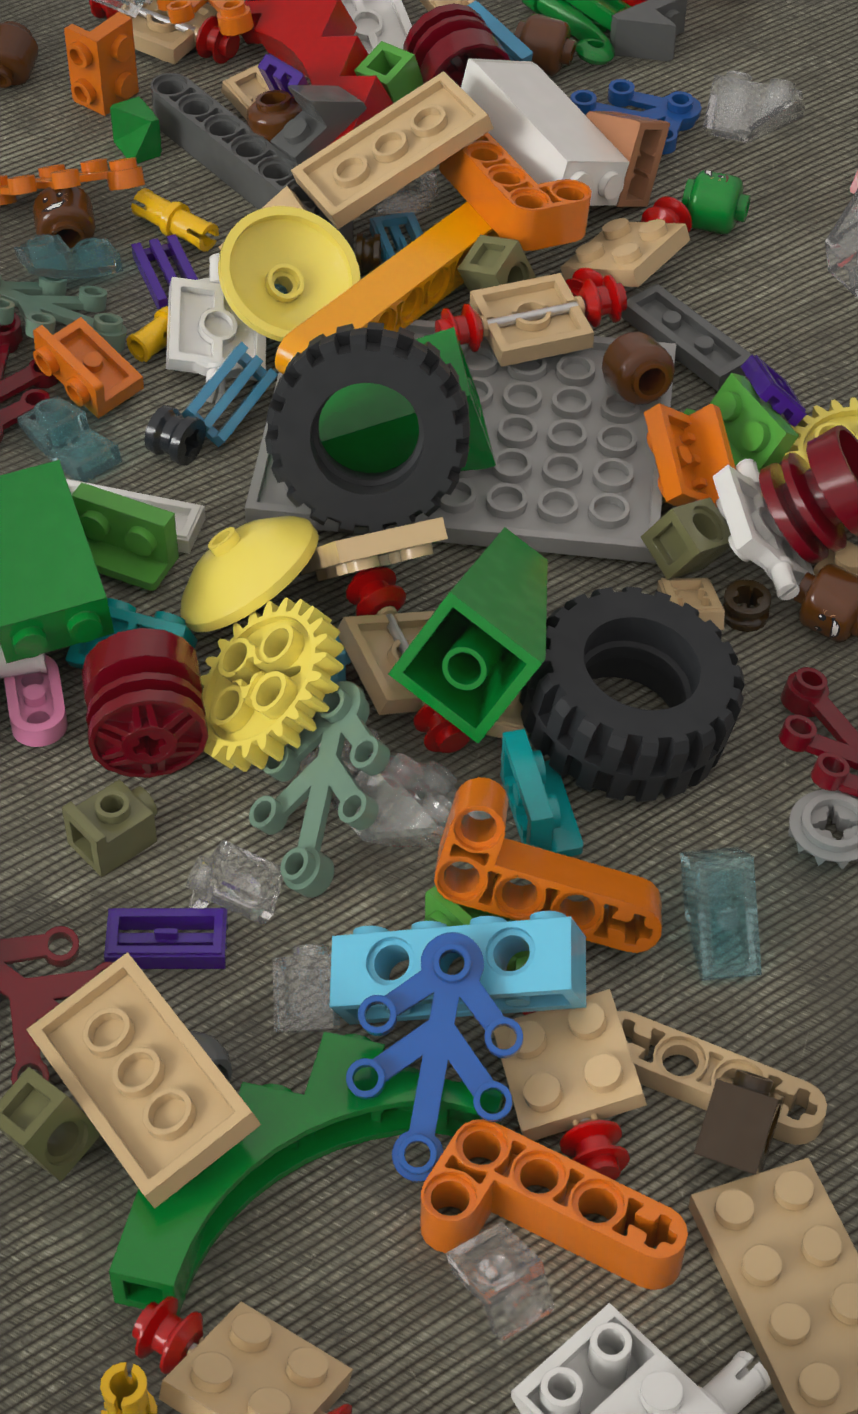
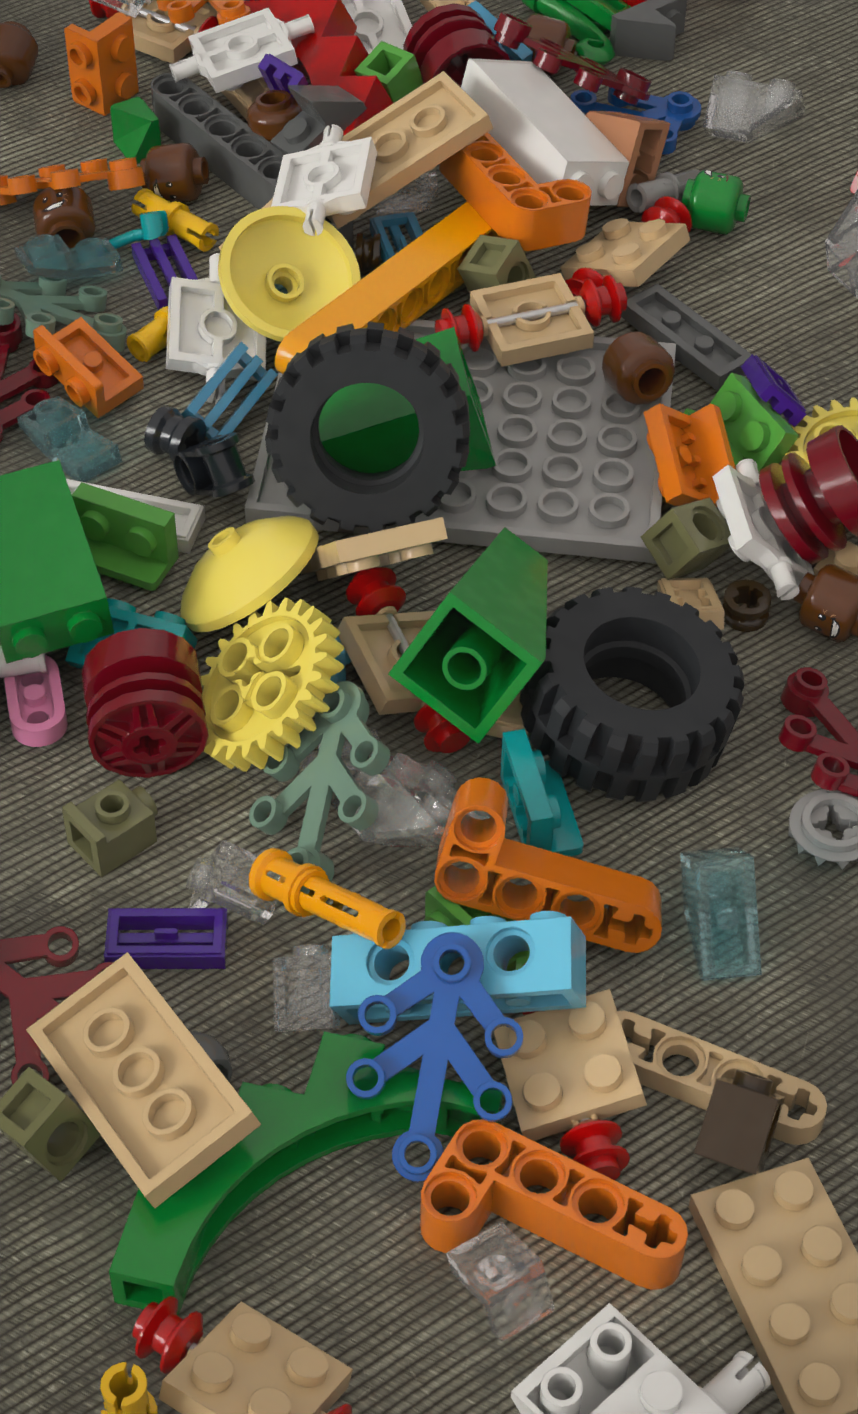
none -> teal hand [107,210,169,251]
none -> reddish brown head [140,143,209,203]
none -> white plate [169,7,315,93]
none -> black piece [173,432,255,498]
none -> light orange pin [249,848,406,949]
none -> white plate [271,124,377,236]
none -> dark red plant [493,12,652,105]
none -> light grey axle [626,169,701,213]

